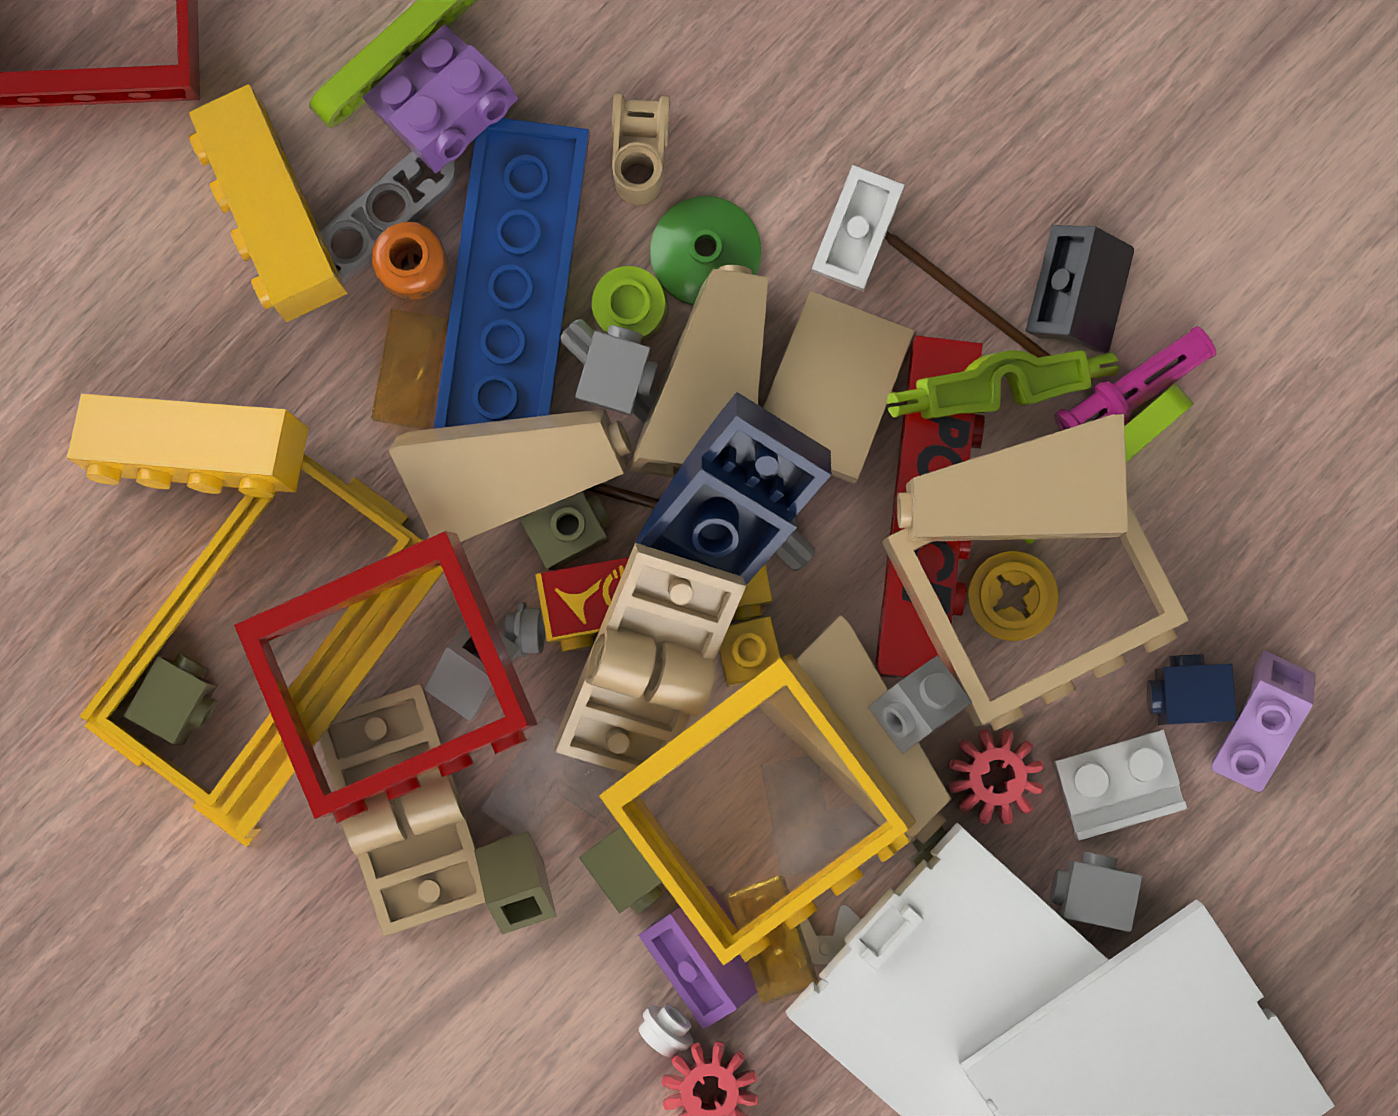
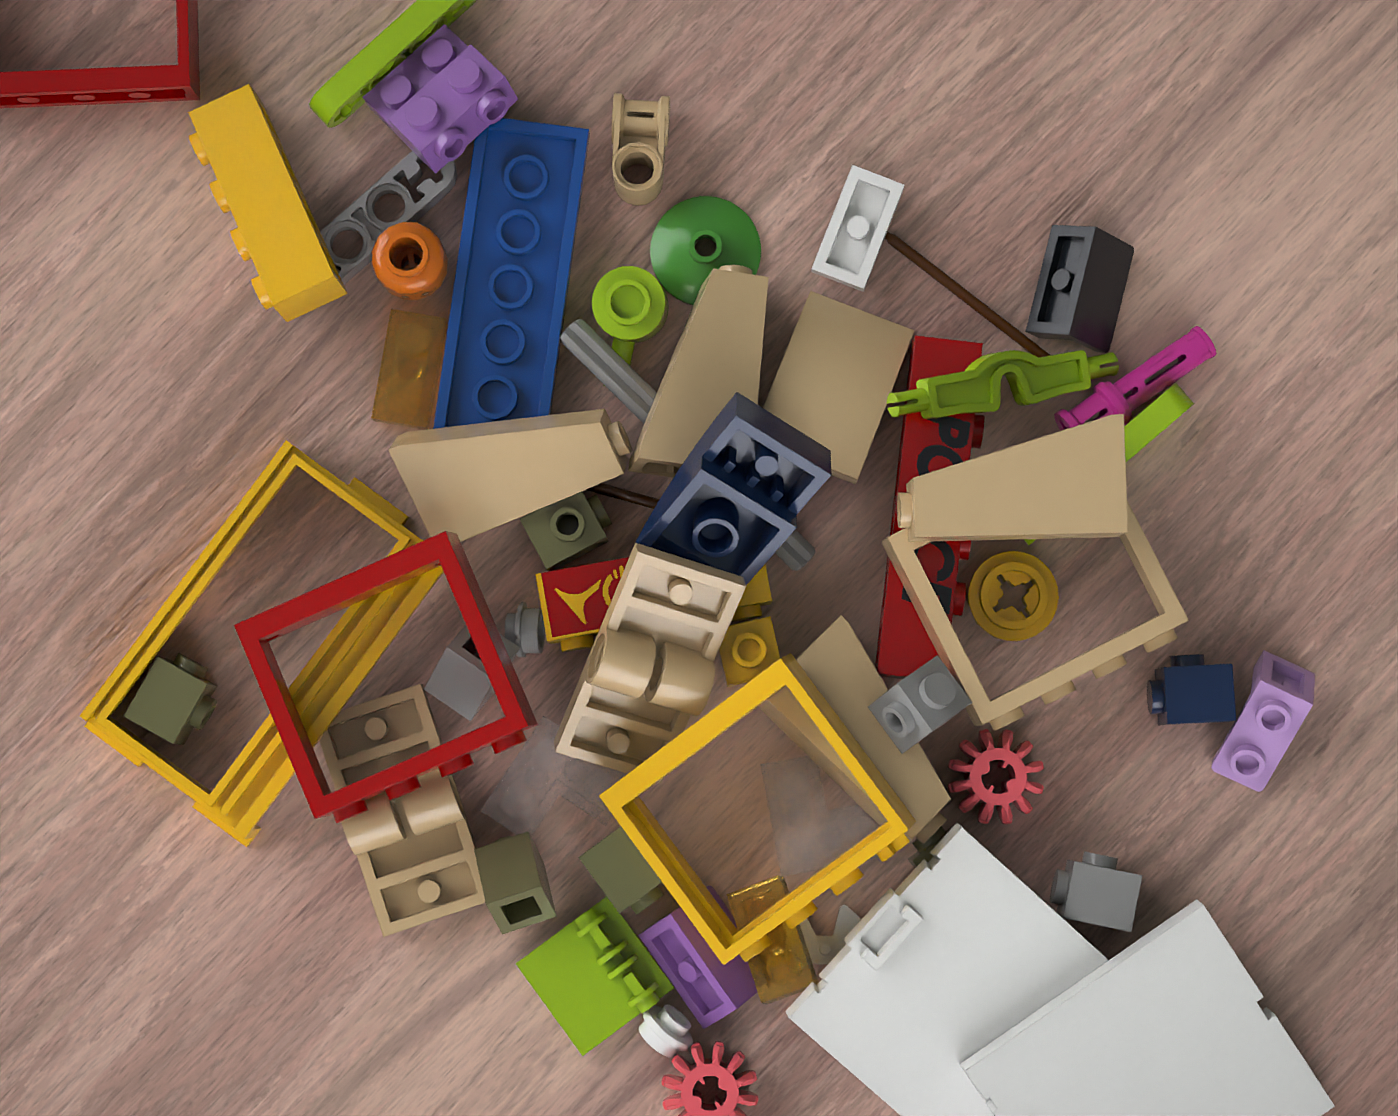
yellow brick [67,394,309,498] -> none
light grey brick [575,325,658,416] -> none
white plate [1052,730,1188,841] -> none
none -> lime hinge [516,896,674,1056]

